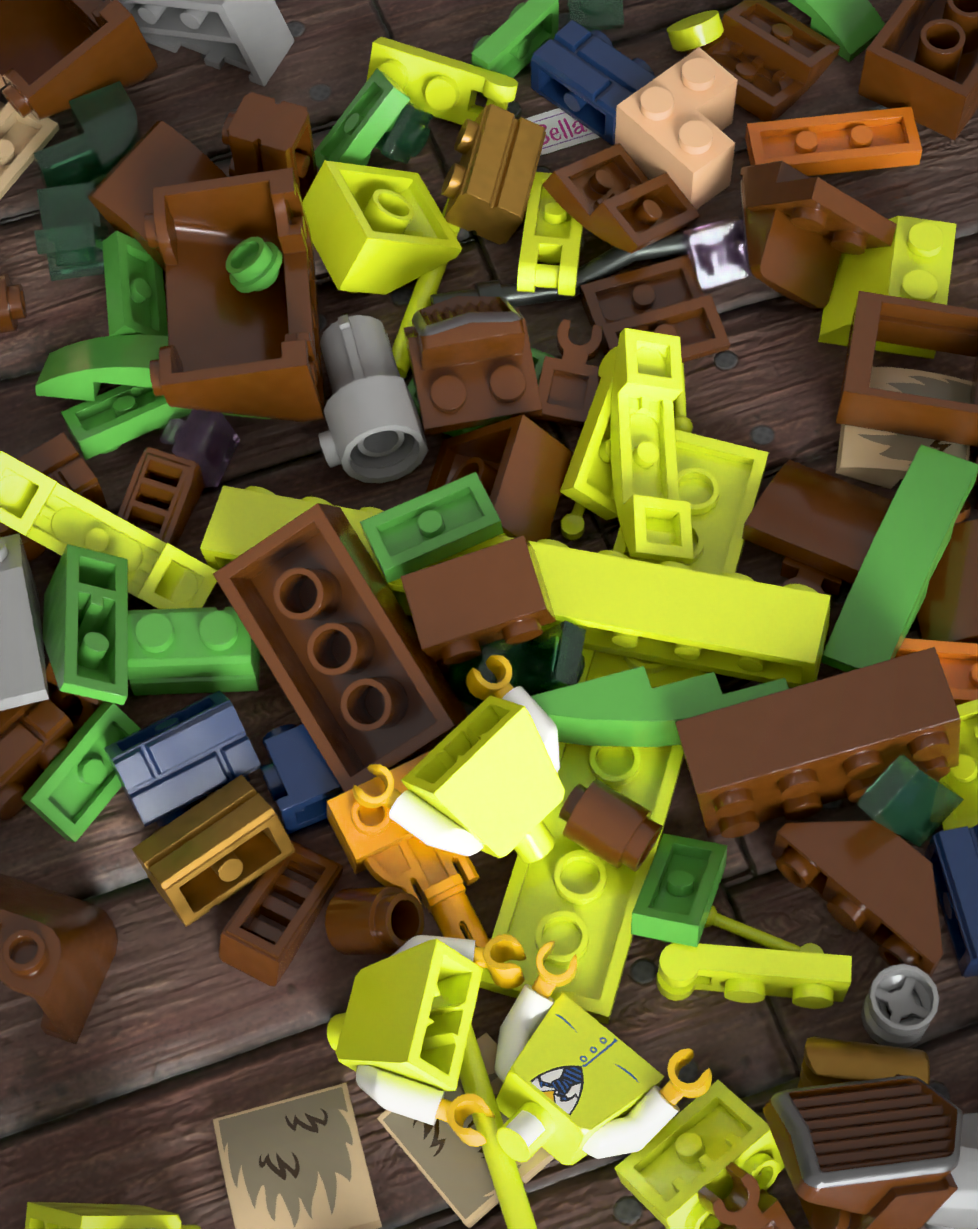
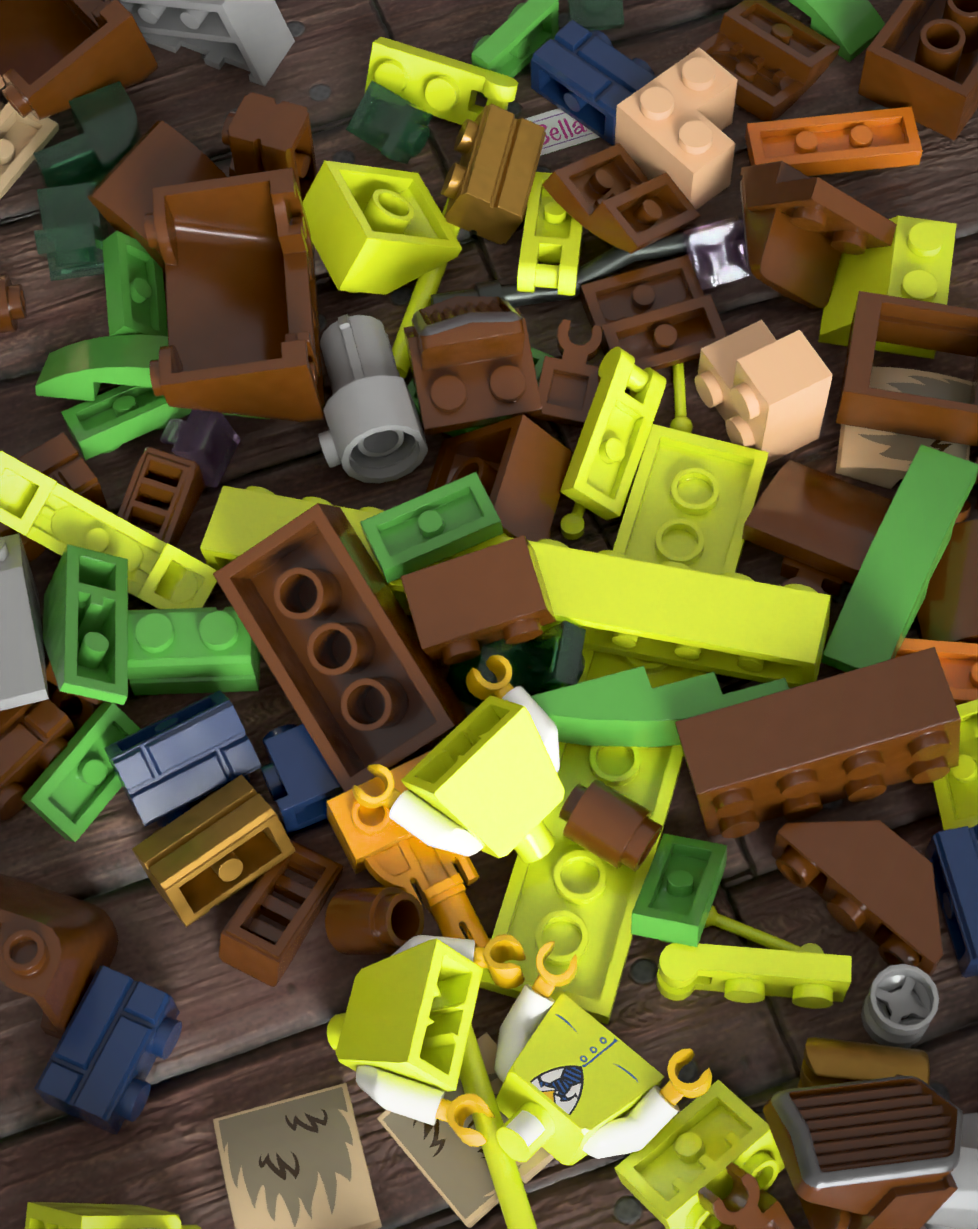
bright green plate [226,237,283,293] -> none
bright green plate [314,68,410,170] -> none
neon yellow slope [610,328,694,564] -> none
neon yellow tile [667,10,724,51] -> none
clear green tile [857,754,964,847] -> none
none -> dark blue brick [34,965,182,1135]
none -> light nougat brick [695,320,833,464]

